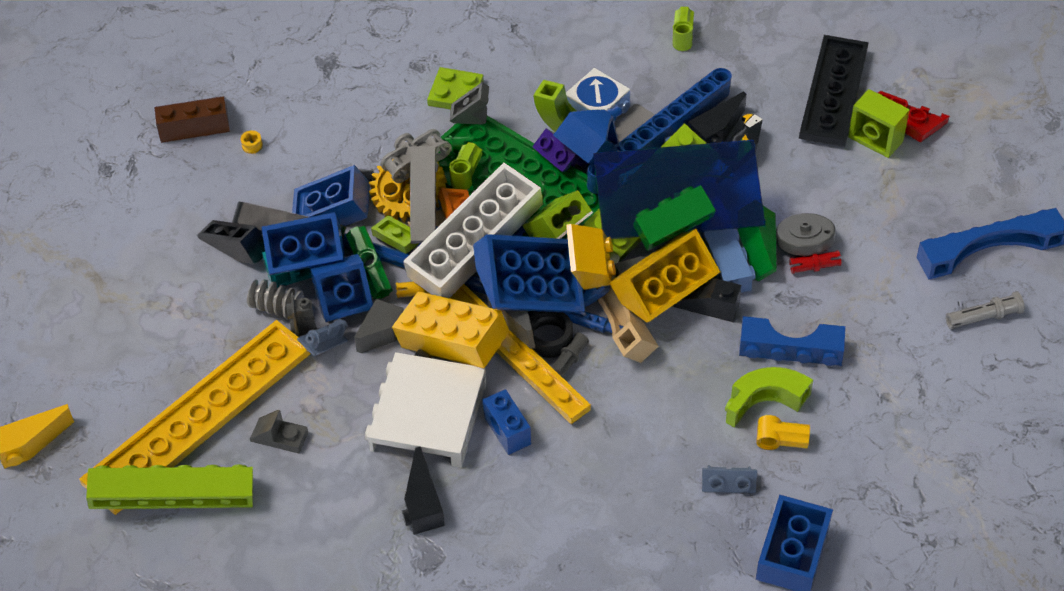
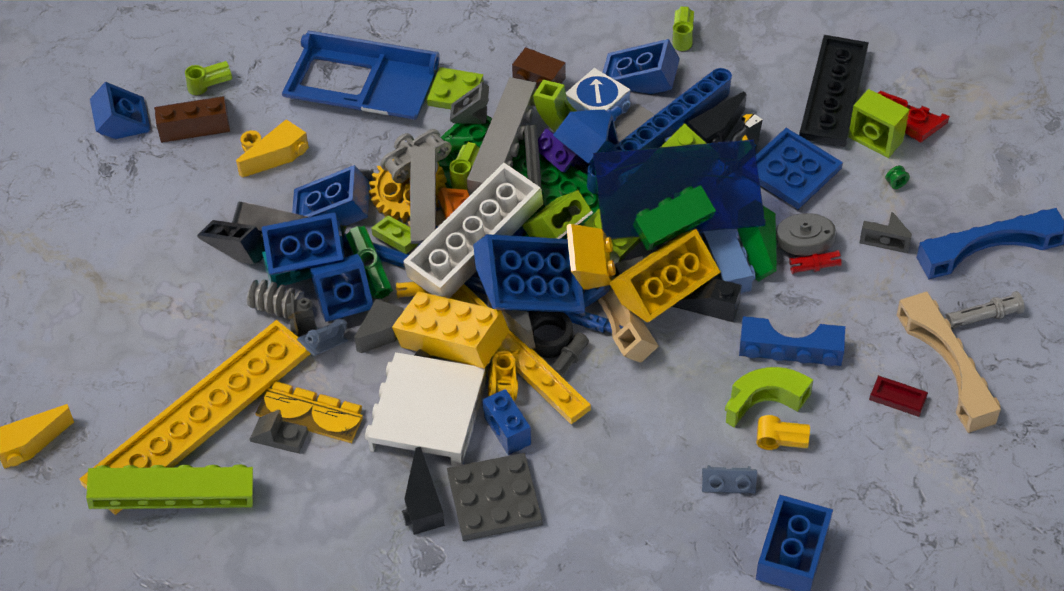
none -> blue slope [90,82,151,139]
none -> lime piece [185,61,232,95]
none -> yellow slope [236,119,309,178]
none -> yellow windscreen [255,381,363,444]
none -> blue piece [282,30,440,120]
none -> dark grey plate [447,453,542,541]
none -> light grey brick [467,77,537,195]
none -> yellow piece [488,350,518,401]
none -> reddish brown brick [512,47,566,89]
none -> dark grey axle [524,125,542,192]
none -> blue slope [602,39,680,94]
none -> blue plate [742,127,843,210]
none -> dark grey slope [859,212,912,253]
none -> dark red tile [869,375,928,417]
none -> green bush [885,165,910,189]
none -> tan arch [897,291,1001,433]

